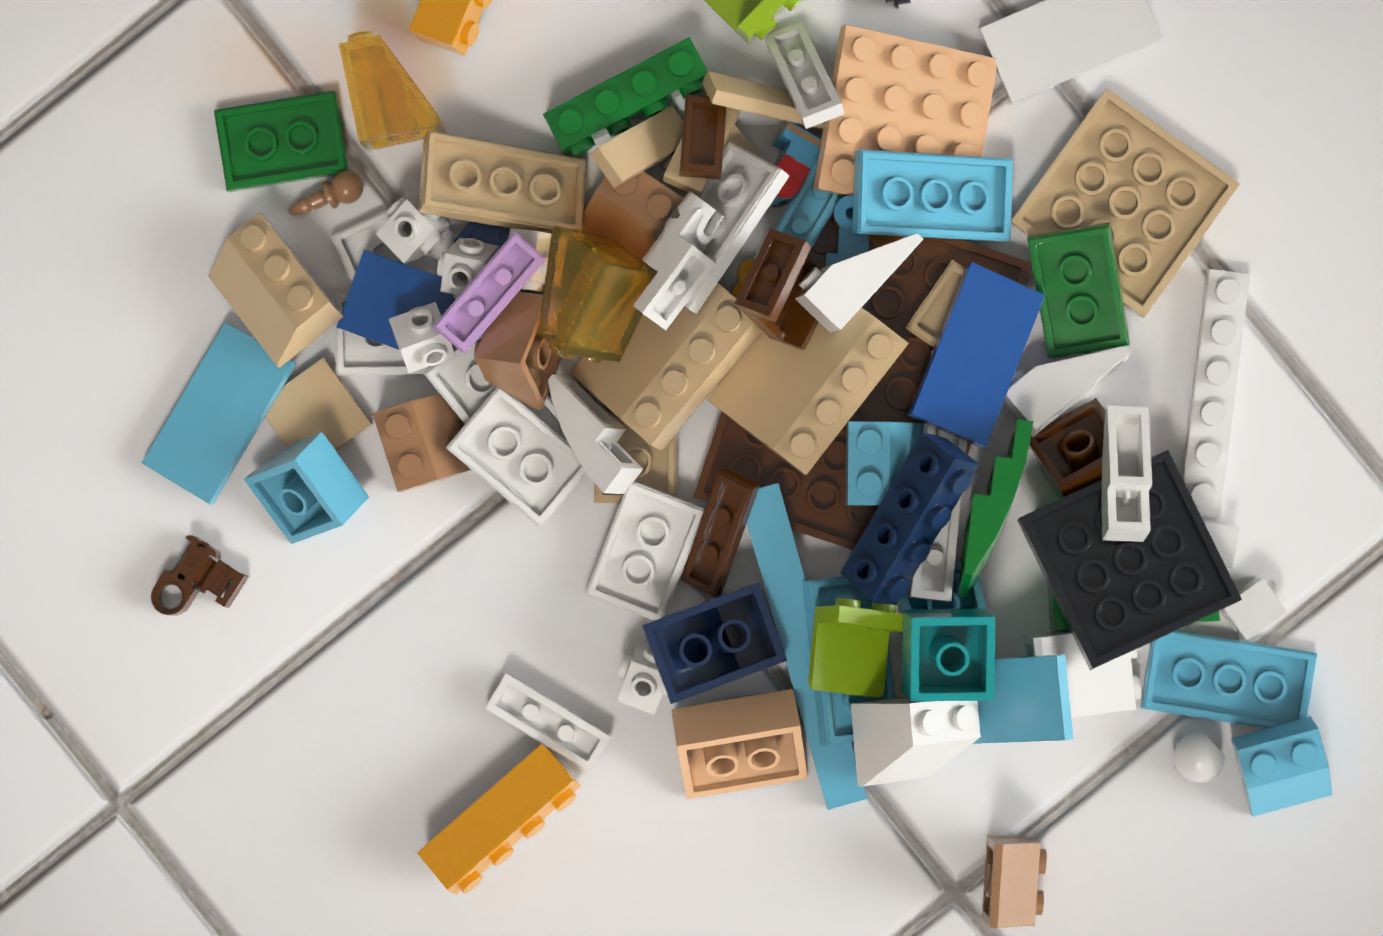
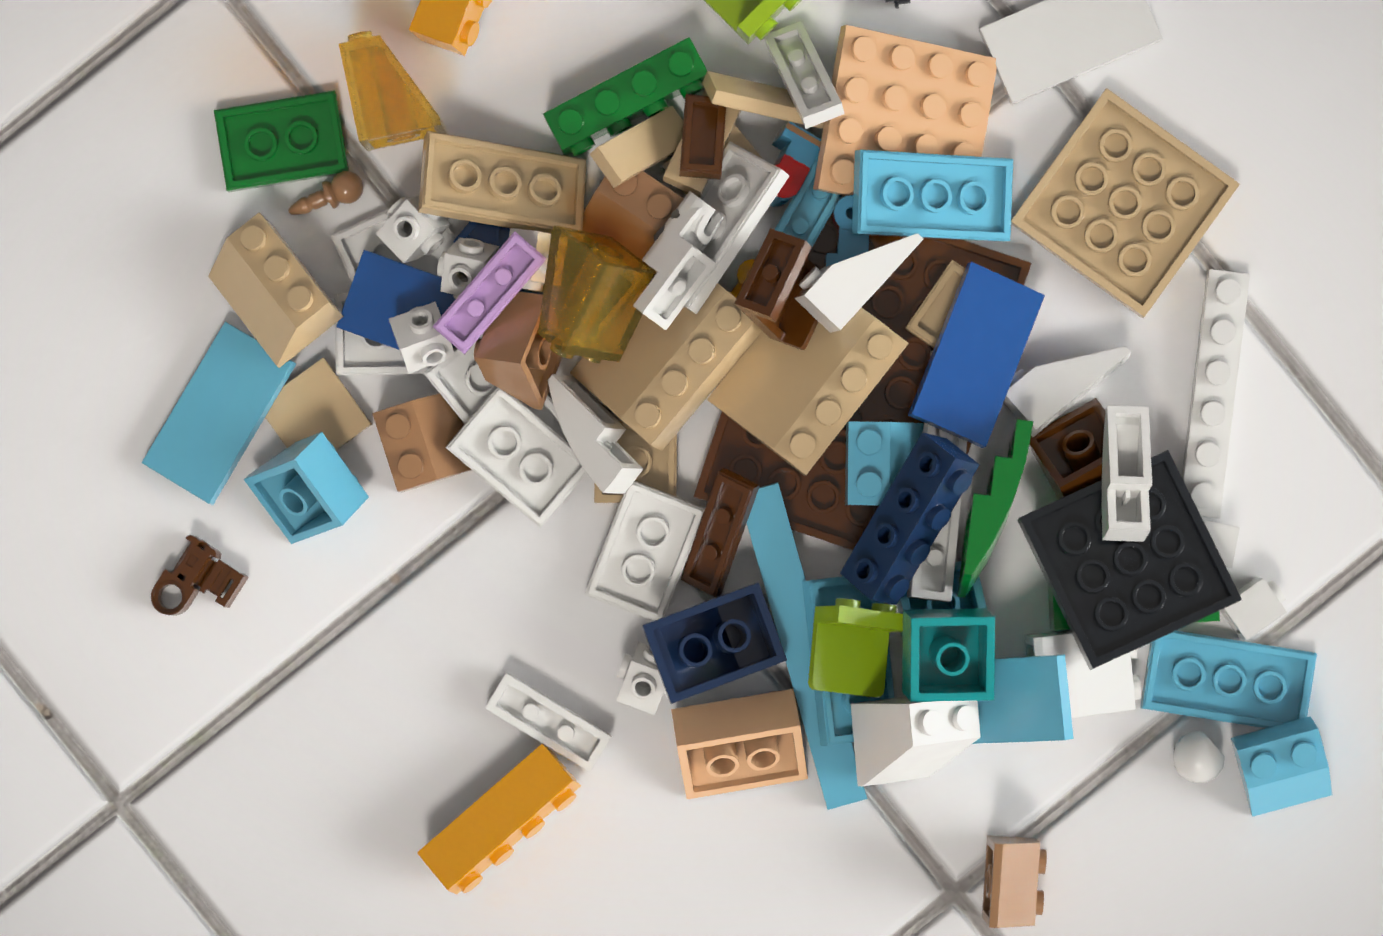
green tile [1027,222,1130,358] -> none

